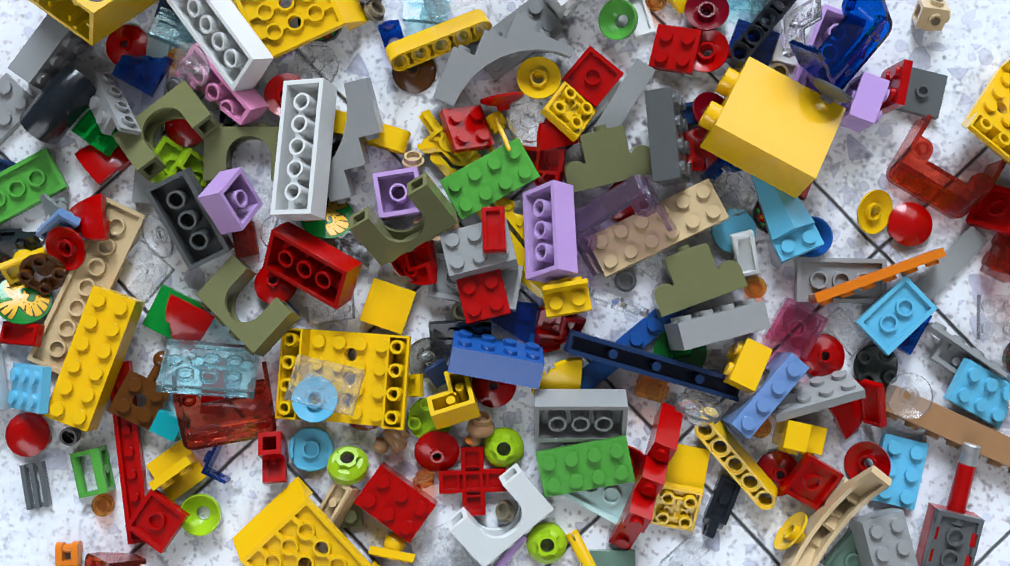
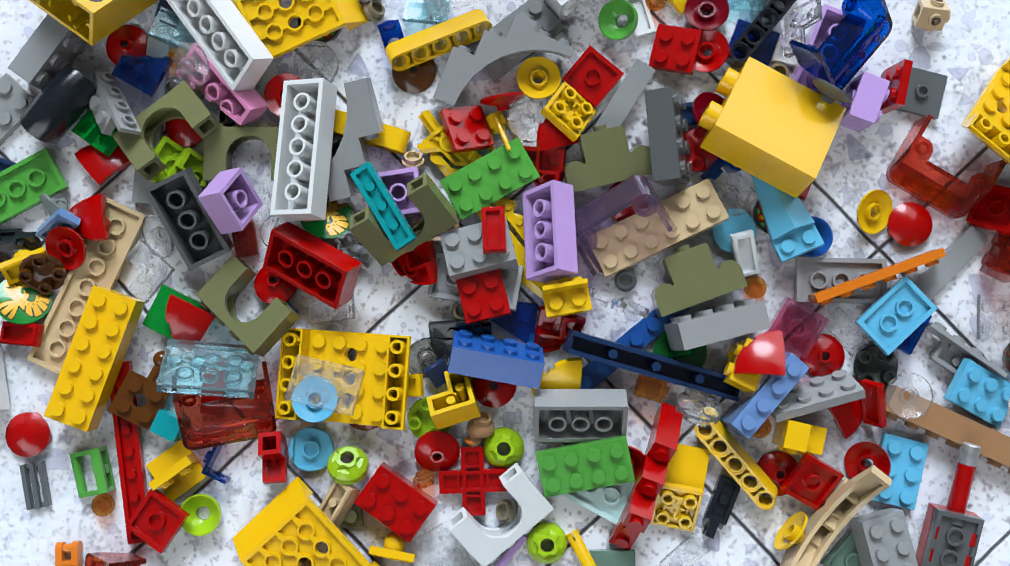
medium azure plate [8,362,52,414] -> none
black hinge [60,426,81,446] -> none
yellow tile [359,278,417,335] -> none
medium nougat animal [373,429,411,454] -> none
none -> teal plate [350,161,418,251]
none -> brick [733,330,786,376]

